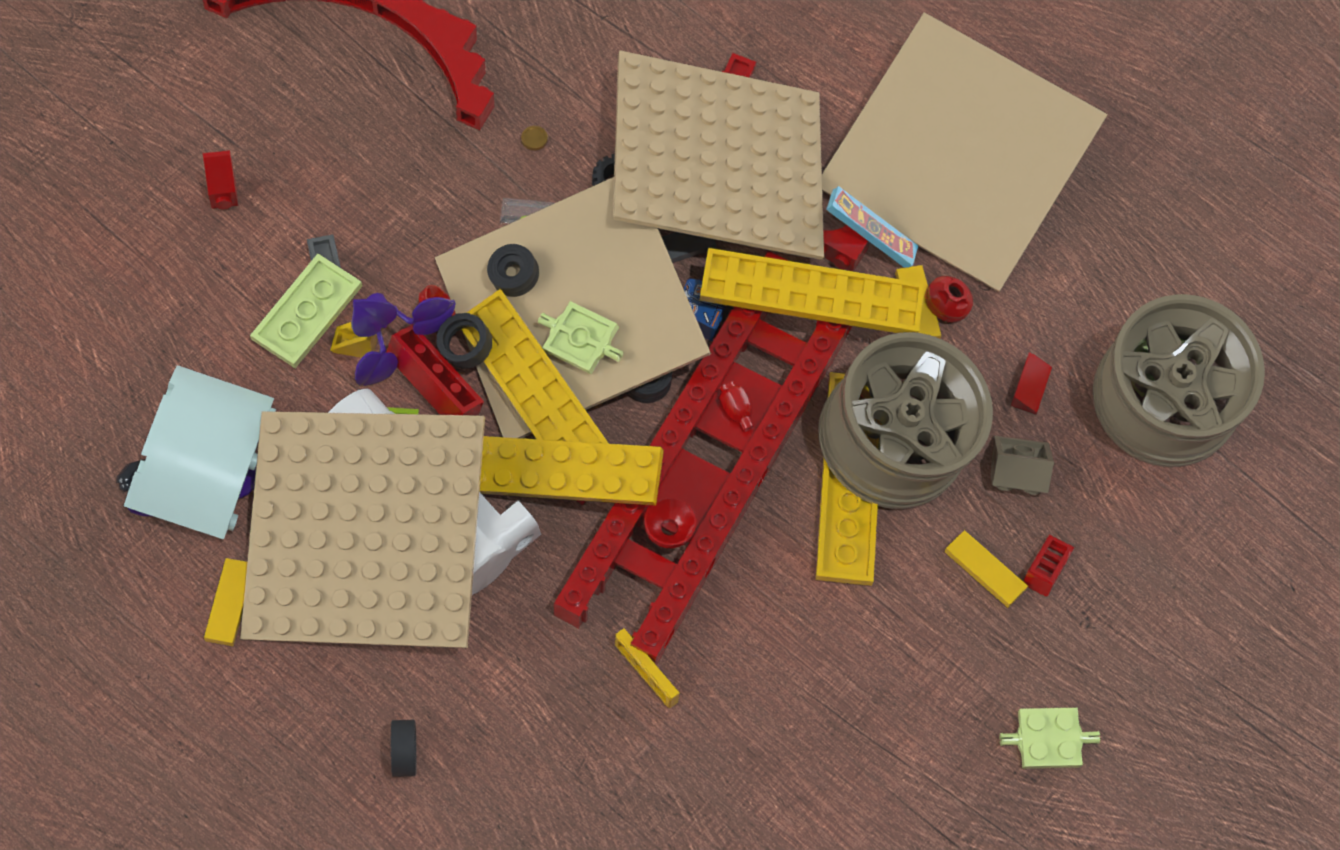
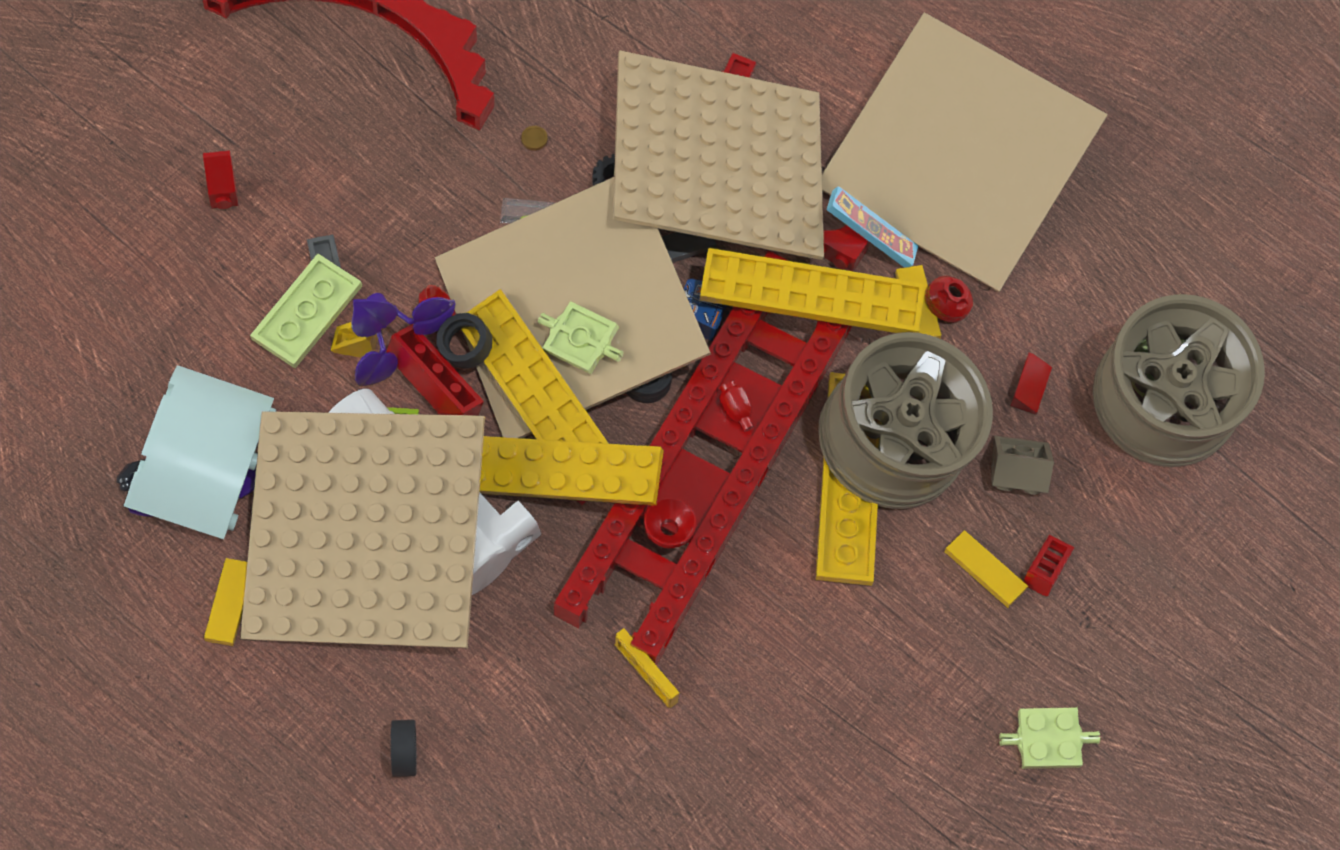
black tyre [487,244,539,297] -> none

